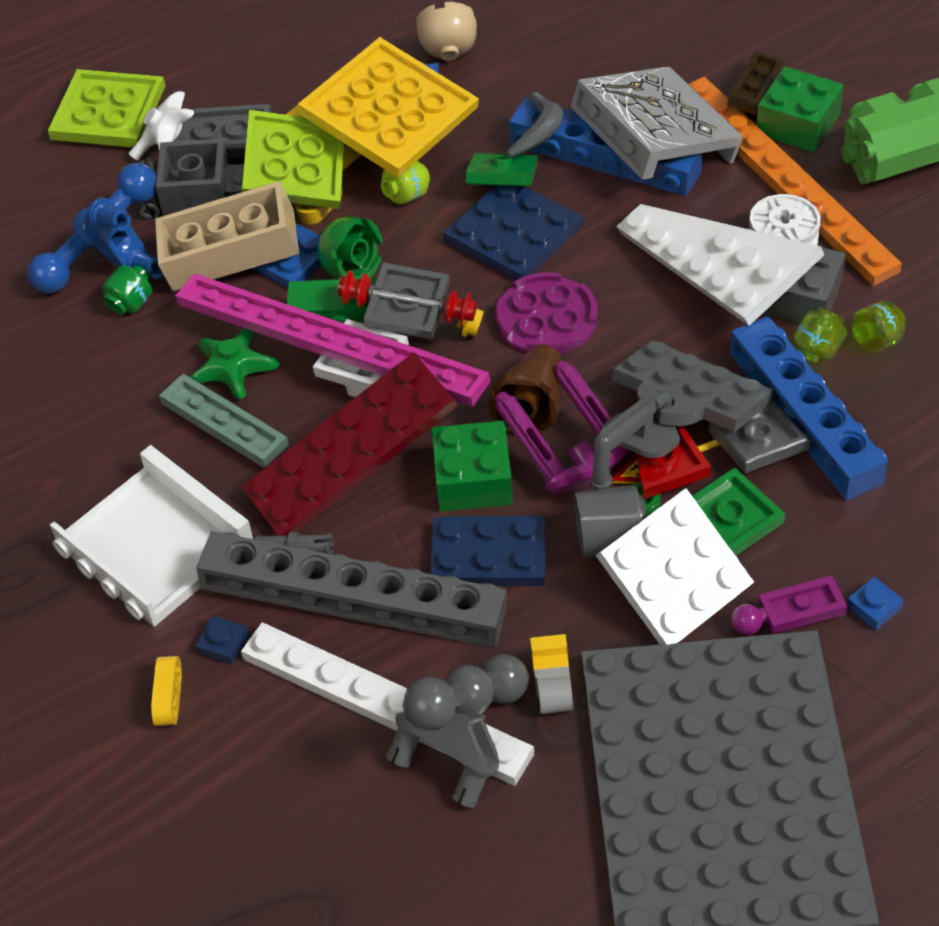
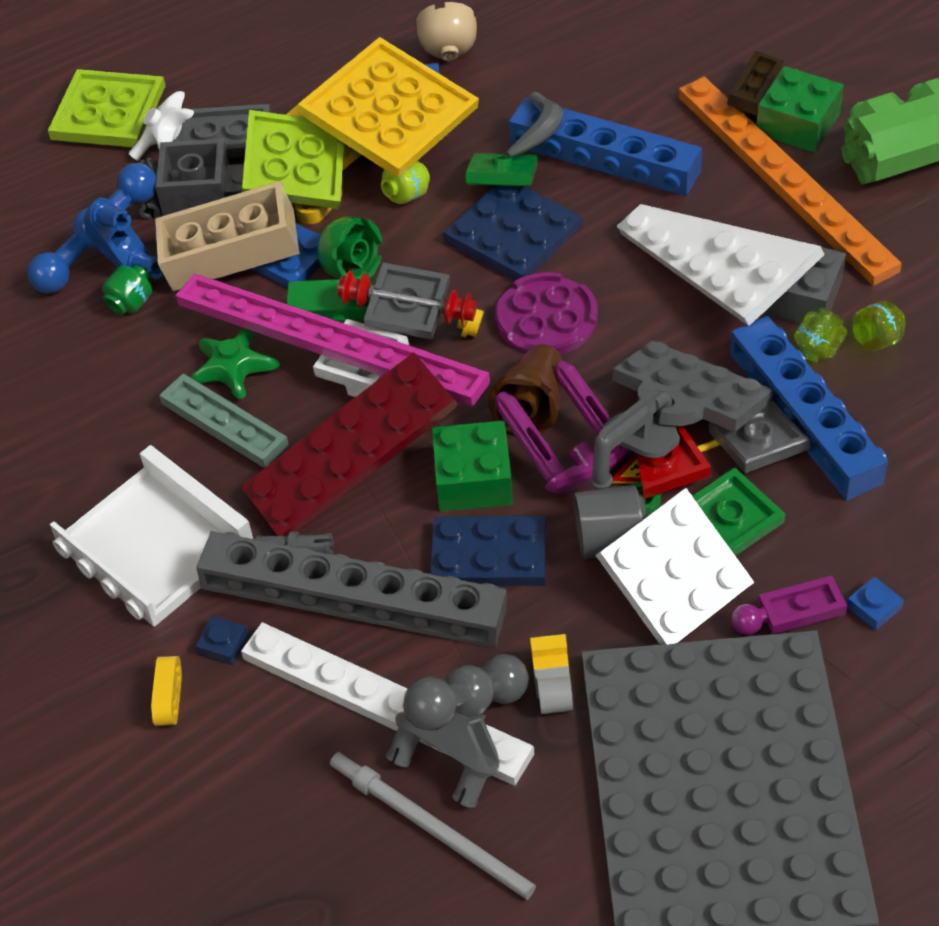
light grey panel [571,66,743,180] -> none
white wheel [749,194,821,245] -> none
none -> light grey bar [330,752,536,900]

